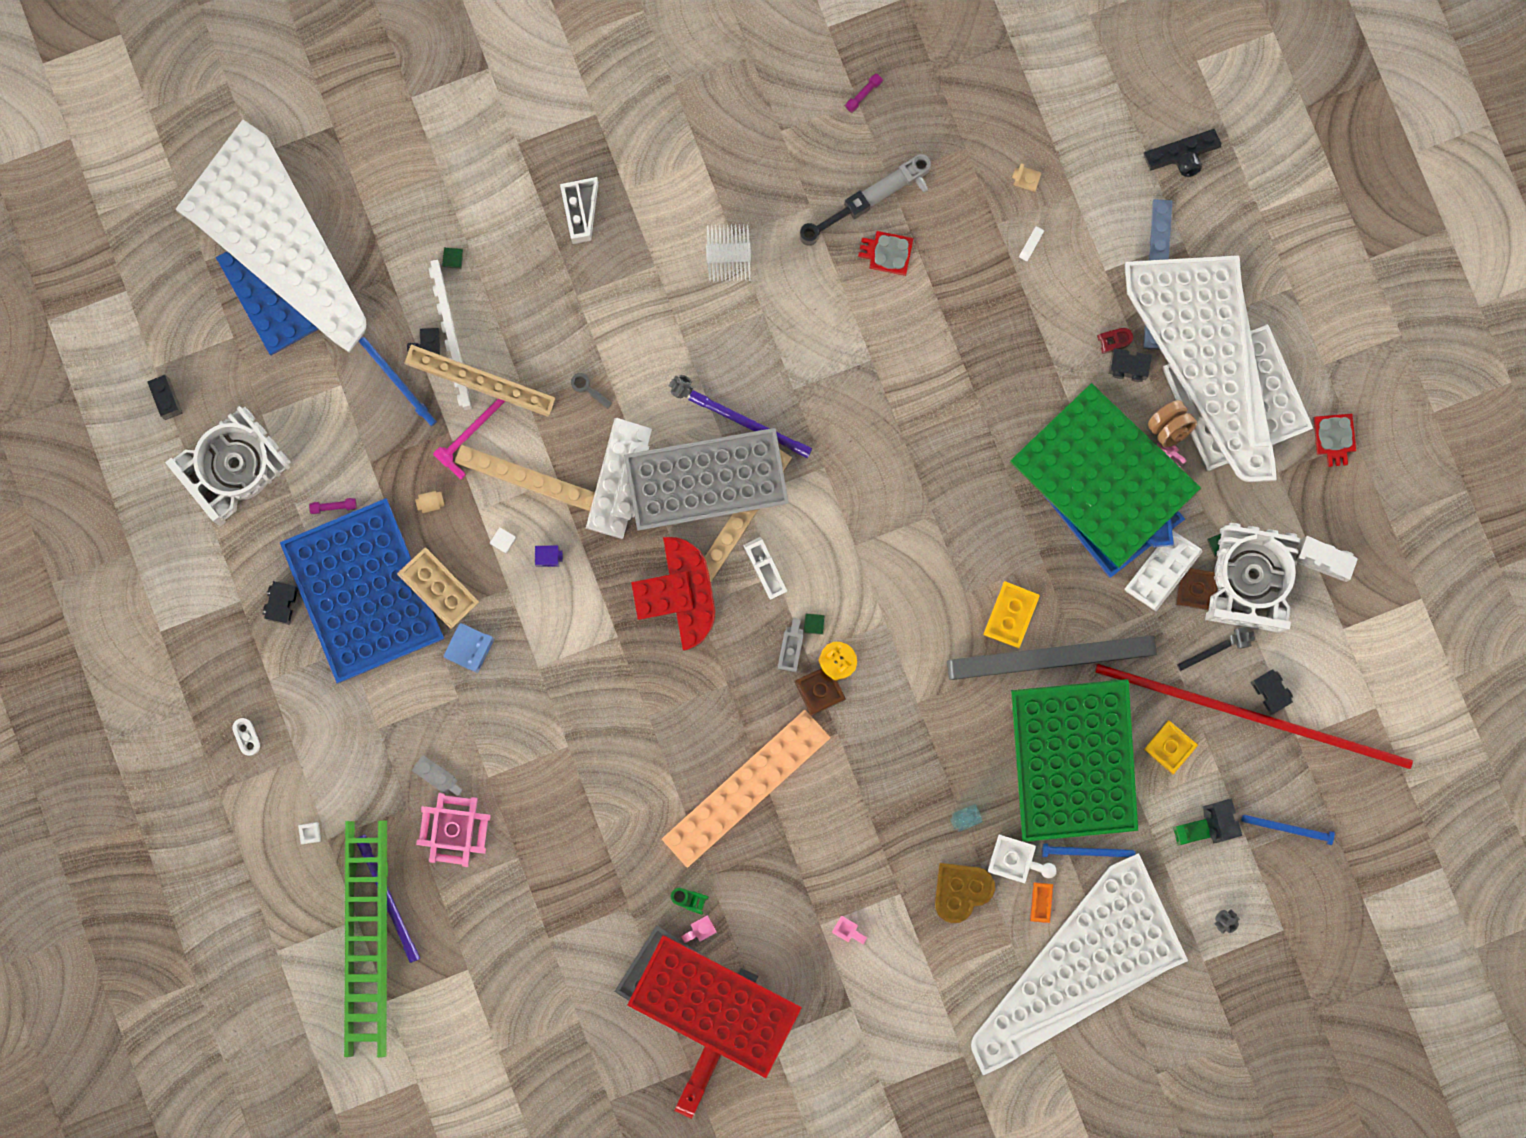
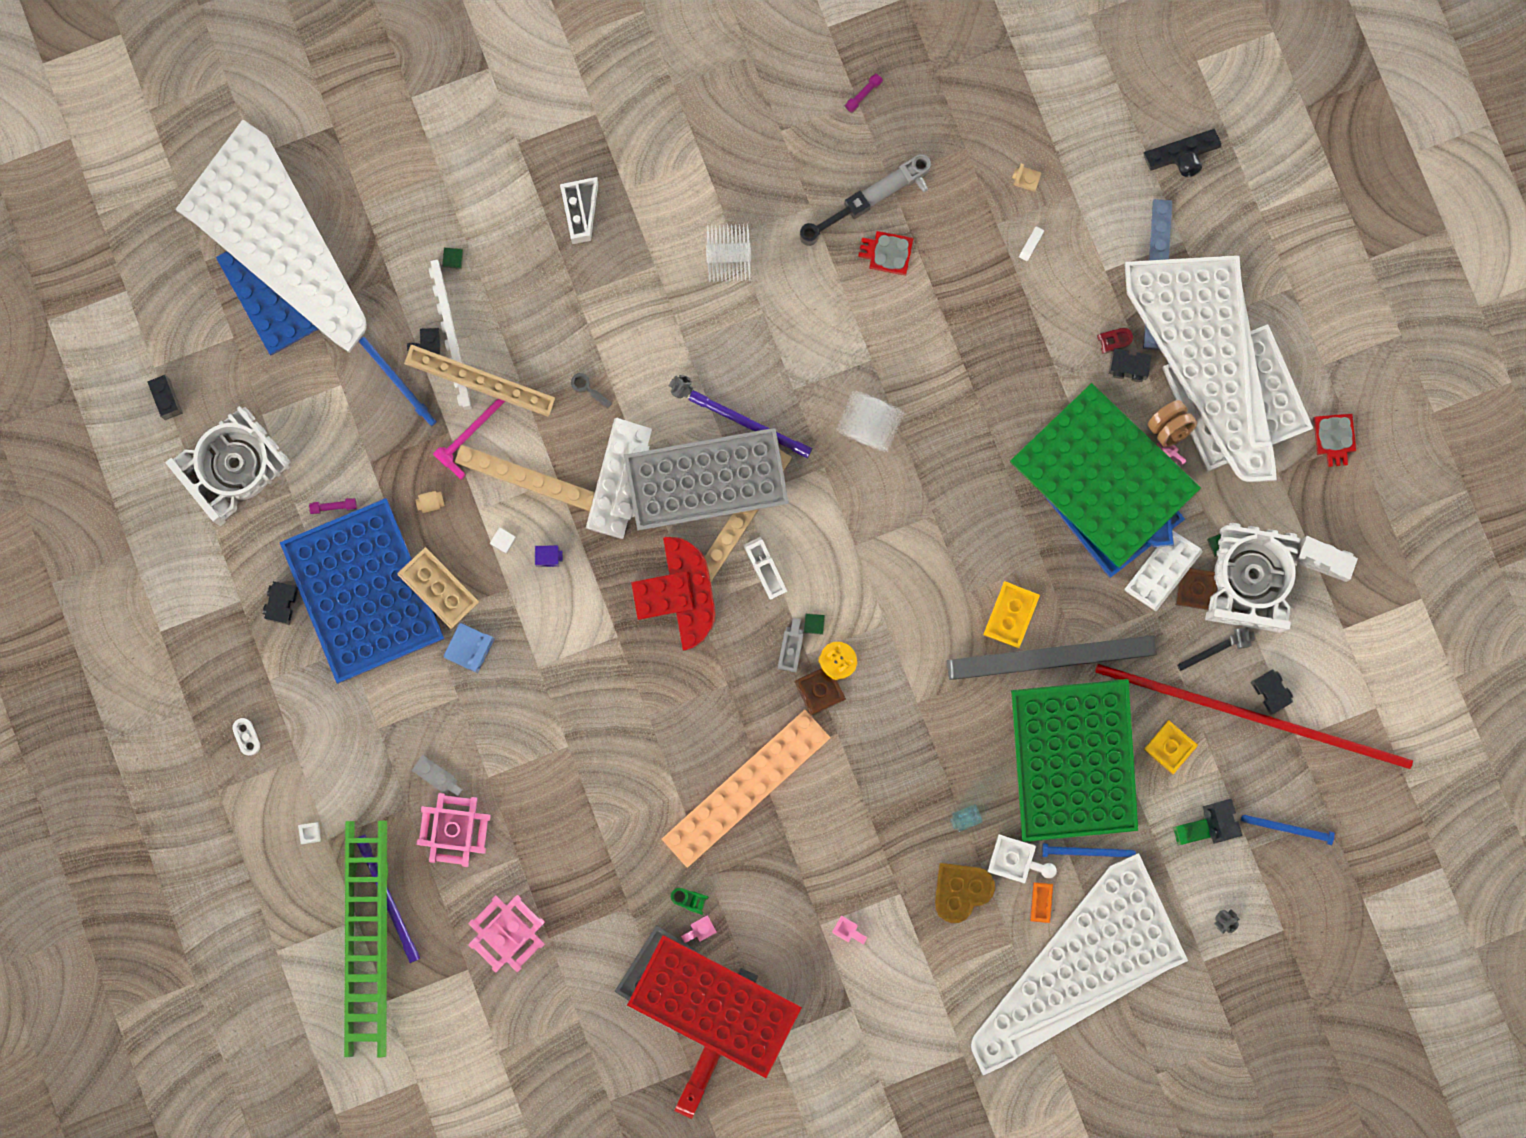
none -> bright pink brick [468,895,545,973]
none -> white piece [837,391,904,452]

